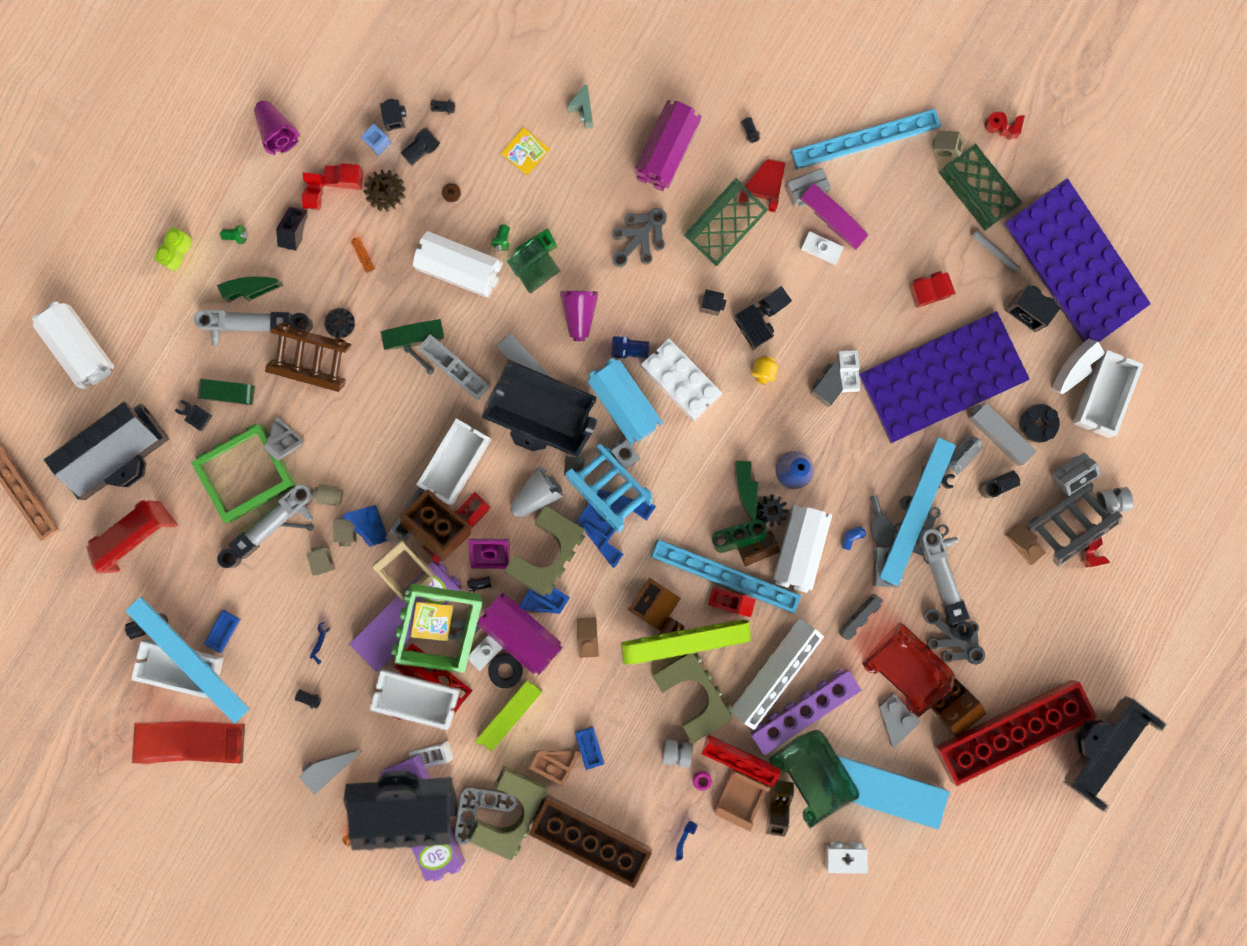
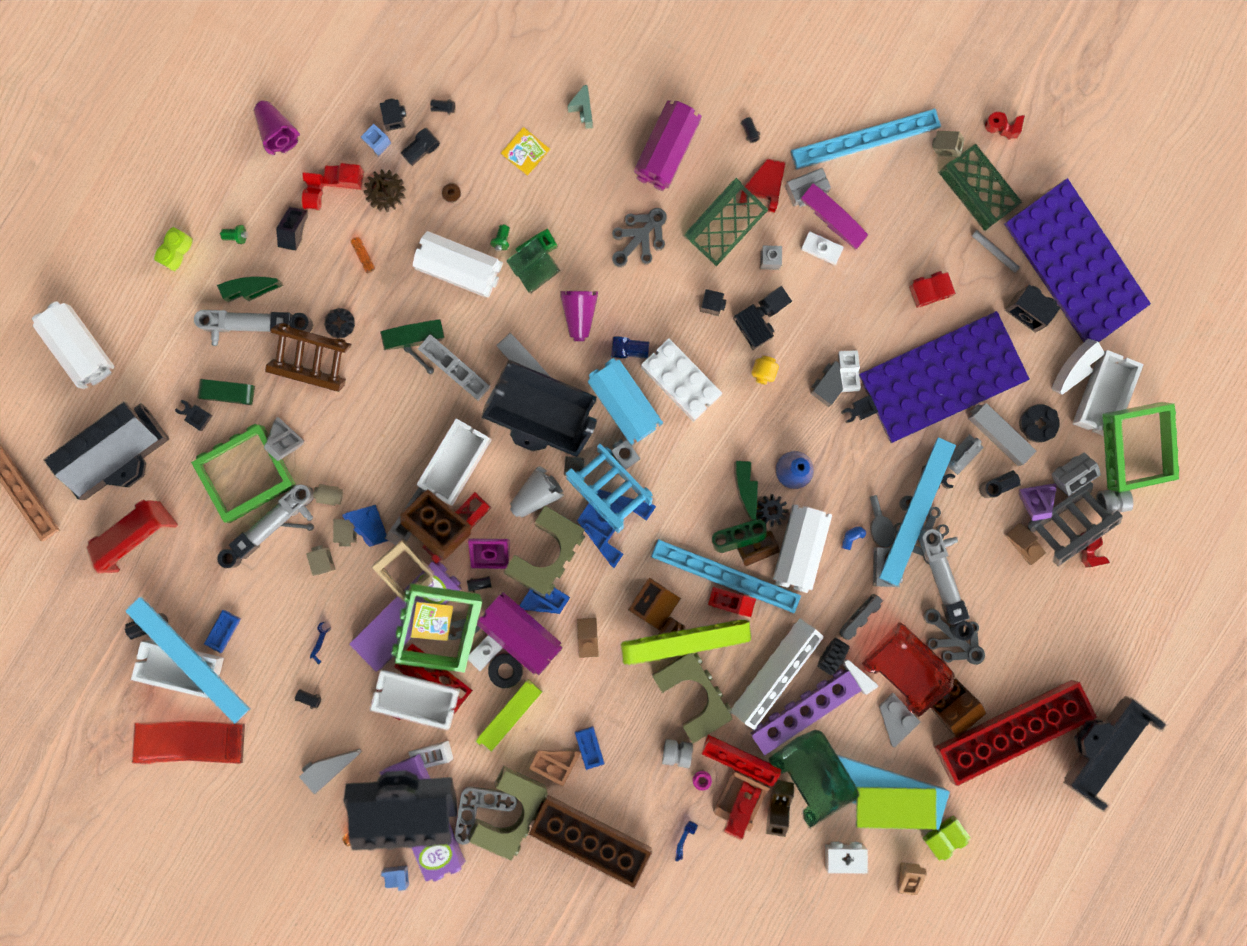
none -> medium blue panel [381,865,409,891]
none -> red plate [723,780,762,840]
none -> light grey brick [760,245,782,270]
none -> black tyre [817,637,850,675]
none -> black plate [841,395,878,423]
none -> white slope [842,659,878,695]
none -> lime tile [856,787,936,829]
none -> medium nougat slope [898,862,927,895]
none -> lime brick [922,815,971,861]
none -> medium lavender wing [1019,483,1057,521]
none -> bright green window [1102,402,1179,492]

